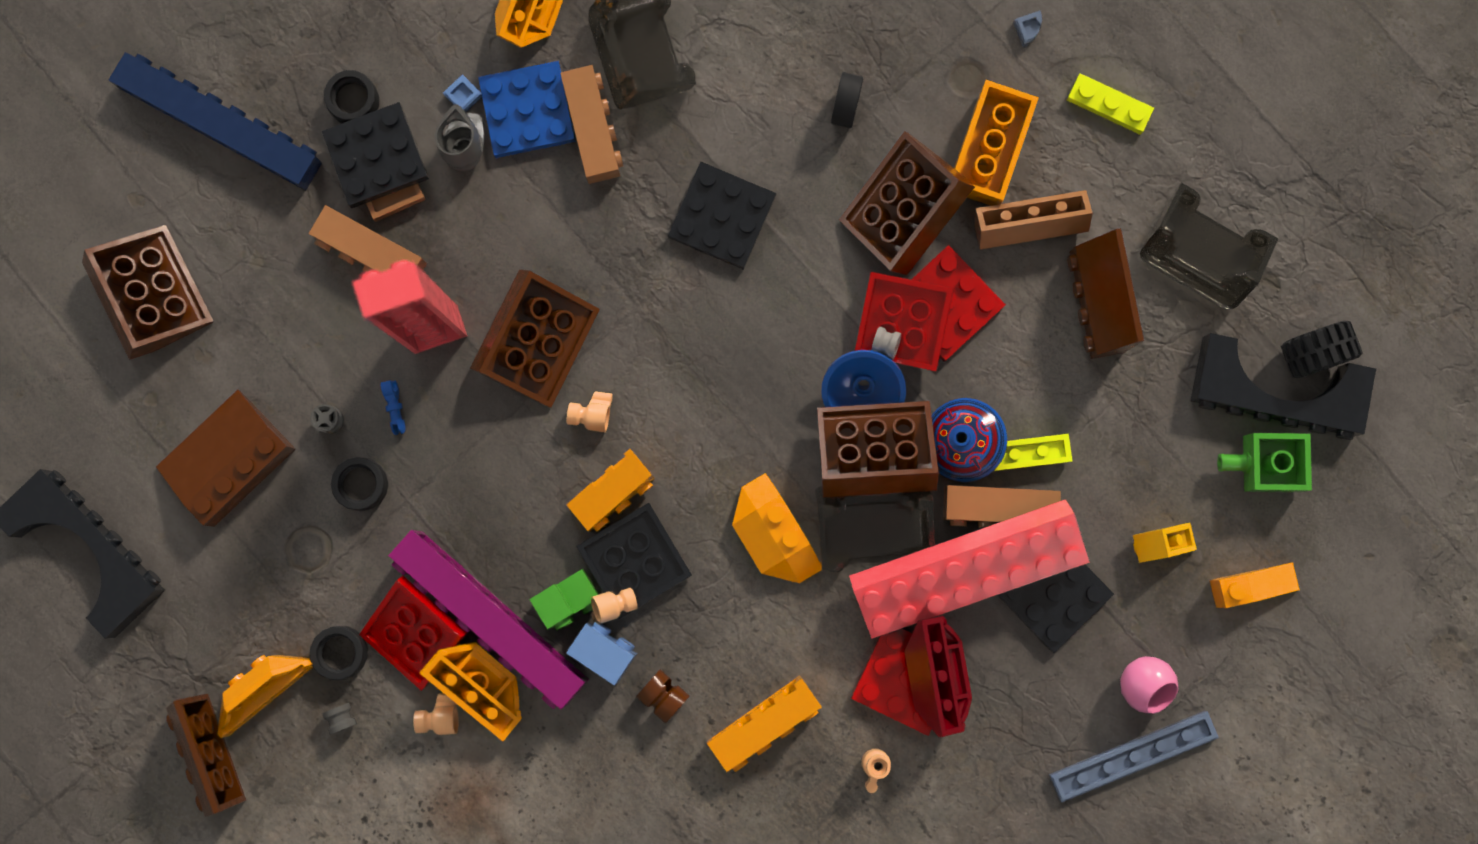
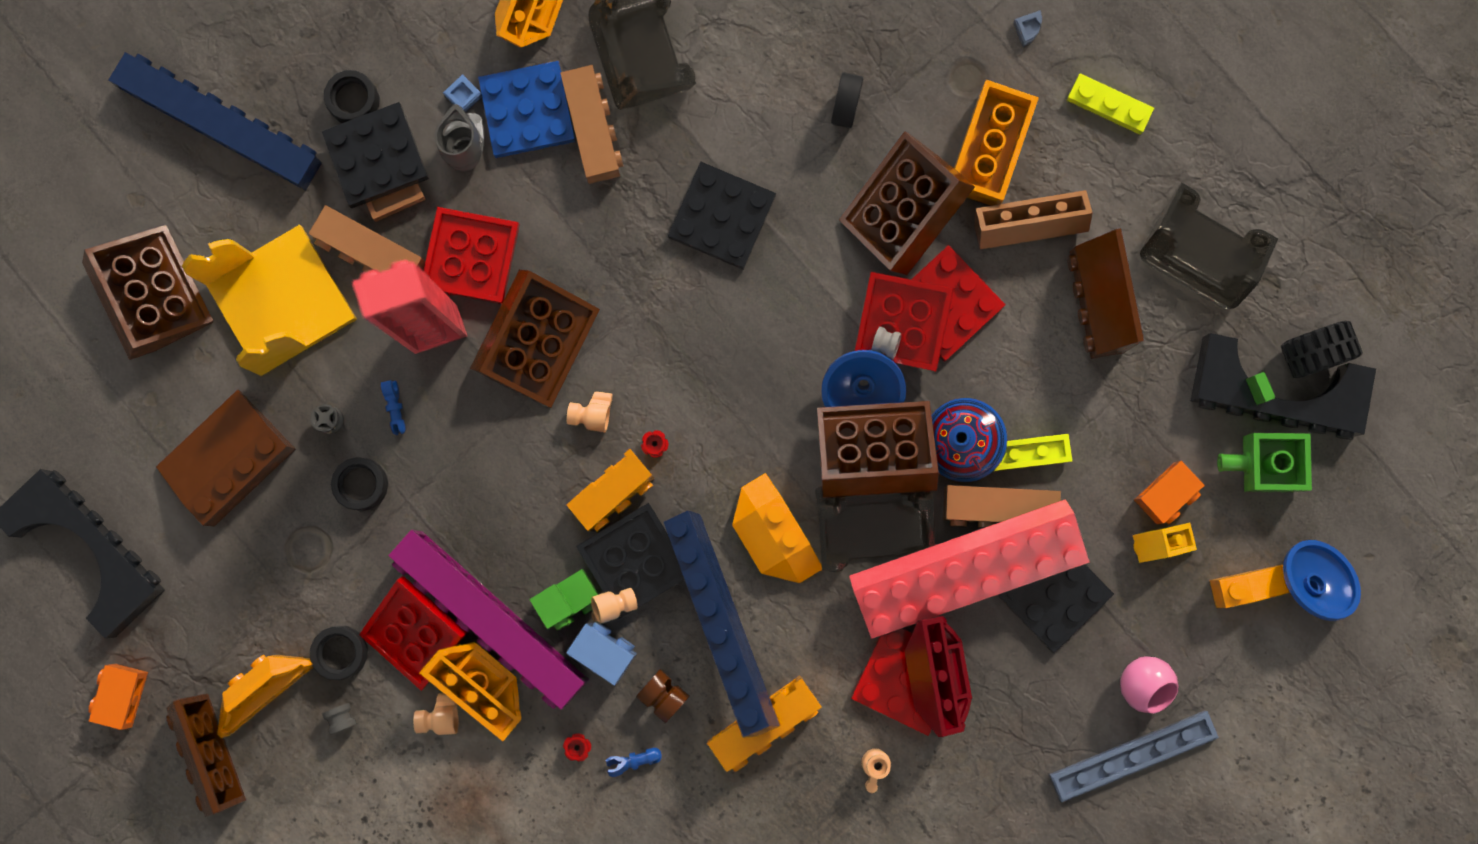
none -> orange brick [89,664,148,730]
none -> yellow piece [182,225,357,376]
none -> red plate [423,207,520,304]
none -> red plate [563,733,591,762]
none -> blue piece [605,748,662,777]
none -> red plate [641,430,669,458]
none -> dark blue brick [664,510,780,737]
none -> orange brick [1134,460,1205,524]
none -> bright green tile [1246,372,1275,405]
none -> blue dish [1283,540,1361,621]

